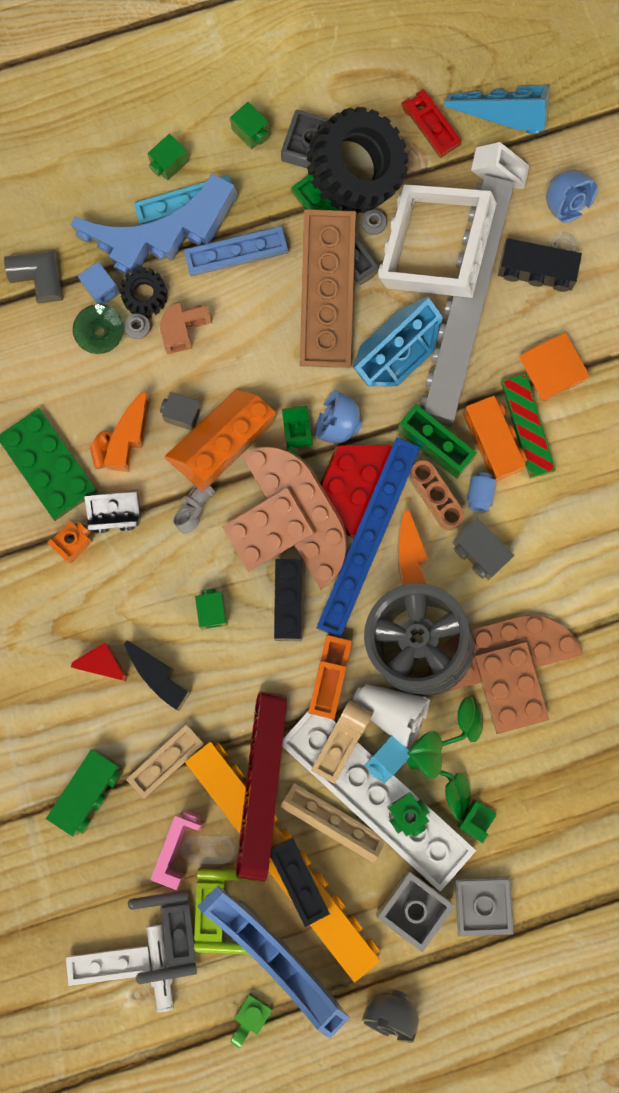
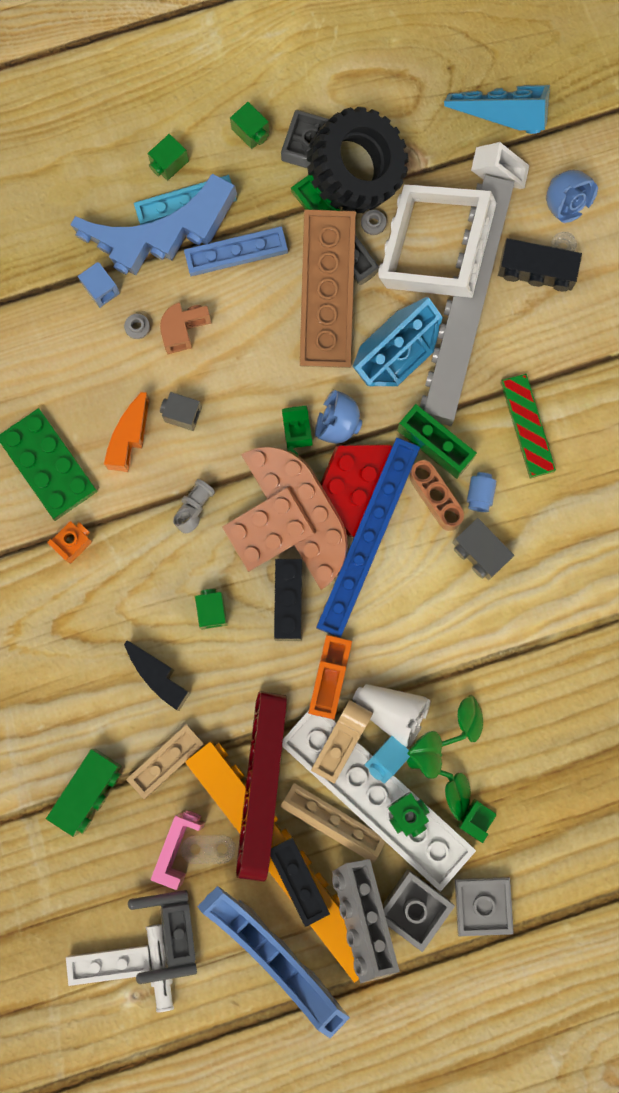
dark grey brick [4,250,63,304] -> none
red slope [71,643,127,681] -> none
clear green dish [73,304,124,354] -> none
bracket [84,489,141,533] -> none
orange arm [90,431,112,469] -> none
black tyre [120,267,168,318] -> none
orange slope [165,390,276,492] -> none
lime plate [194,868,255,954] -> none
bright green plate [230,993,272,1049] -> none
dark grey cylinder [362,990,419,1043] -> none
dark grey wheel [364,583,475,697] -> none
orange slope [397,510,428,585] -> none
red plate [401,89,462,158] -> none
nougat plate [428,616,583,734] -> none
orange brick [463,396,527,481] -> none
orange slope [519,333,590,401] -> none
none -> light grey brick [332,859,400,984]

